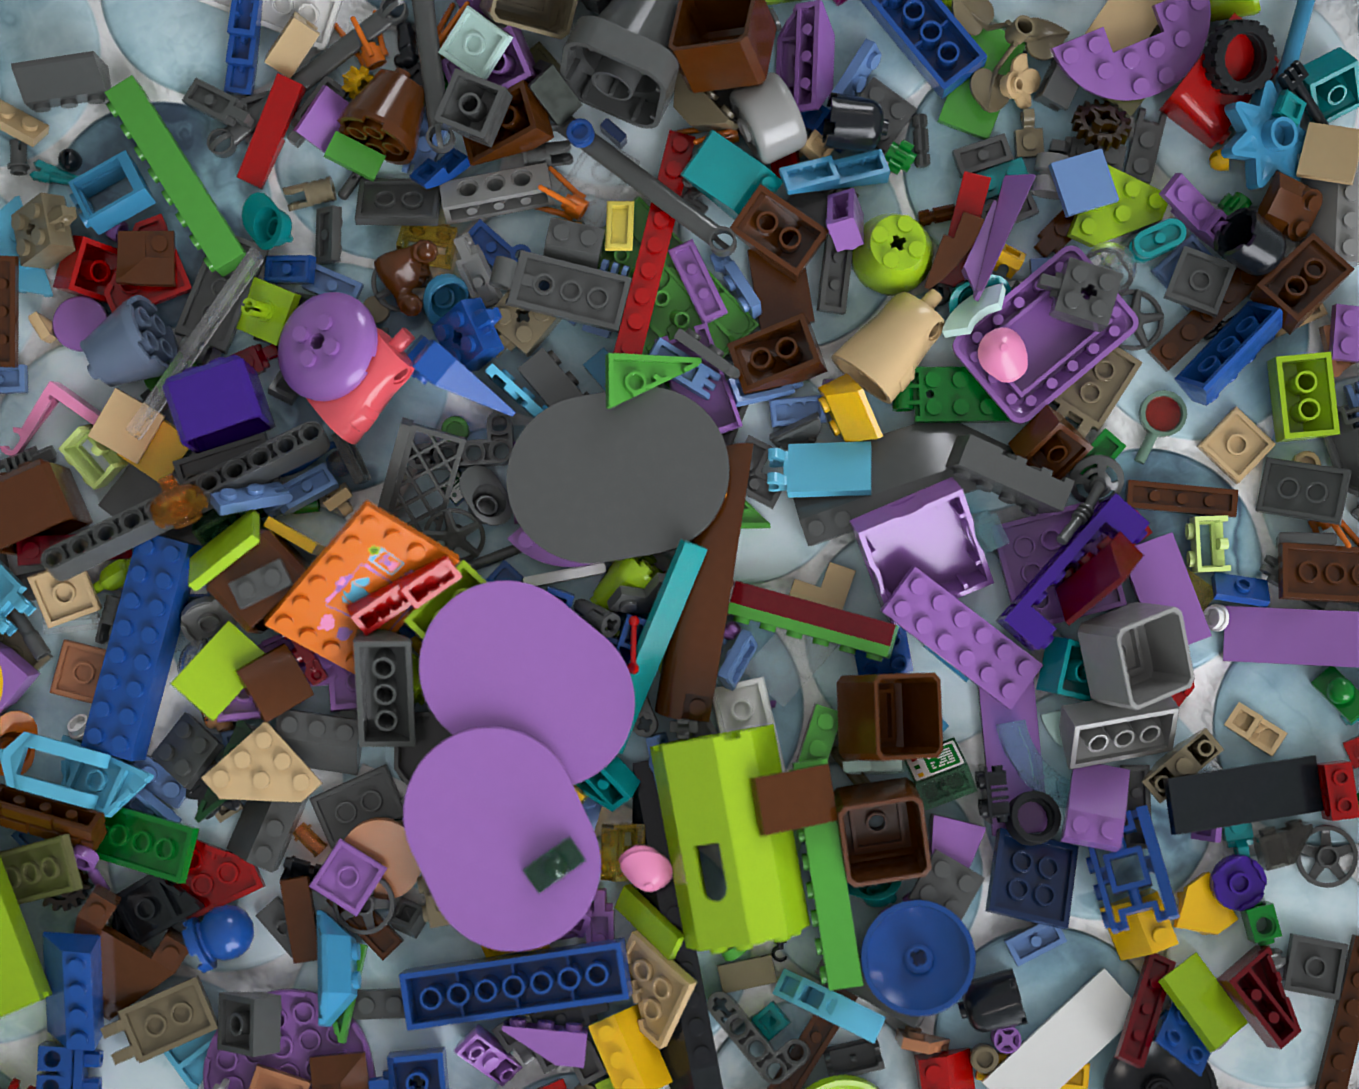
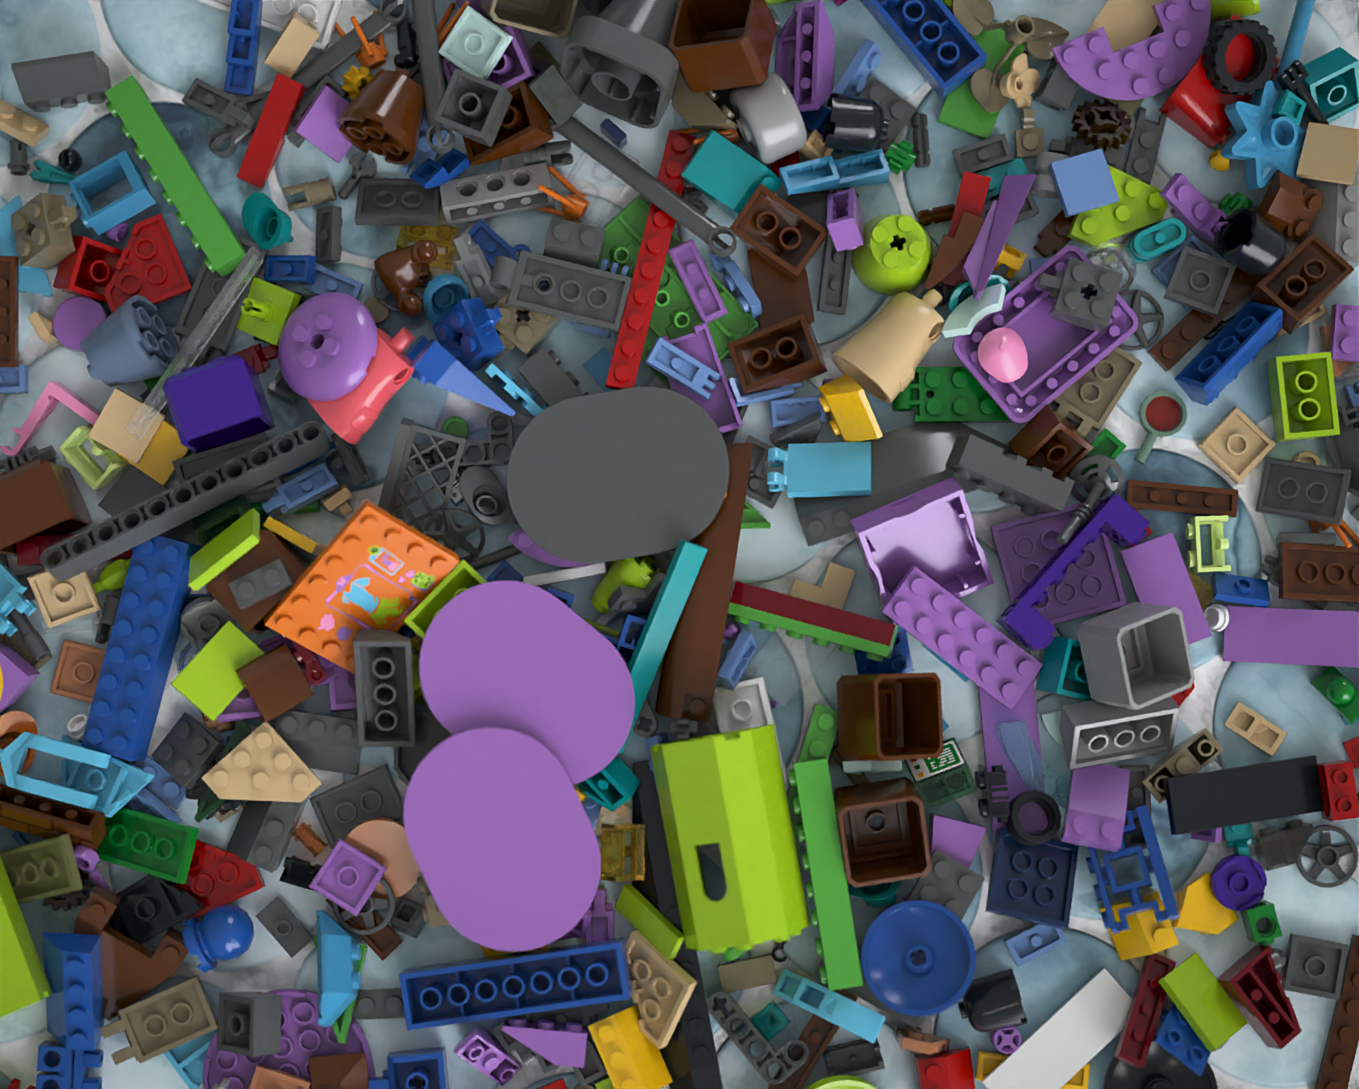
reddish brown plate [116,231,176,287] -> none
clear orange tile [149,473,209,529] -> none
medium blue hinge [210,482,293,516] -> none
reddish brown tile [280,875,317,964] -> none
bright green tile [324,131,386,182] -> none
red slope [346,555,463,636] -> none
clear green tile [522,836,586,894] -> none
blue tile [566,118,595,148] -> none
dark grey hinge [573,599,621,638] -> none
light yellow tile [605,201,634,251] -> none
bright green wing [605,353,702,409] -> none
bright pink hat [619,845,673,892] -> none
red hinge [627,616,640,674] -> none
dark grey hinge [674,328,740,379] -> none
reddish brown tile [750,764,838,836] -> none
dark tan tile [969,1043,999,1074] -> none
clear light blue brick [973,510,1010,554] -> none
dark red slope [1056,531,1144,626] -> none

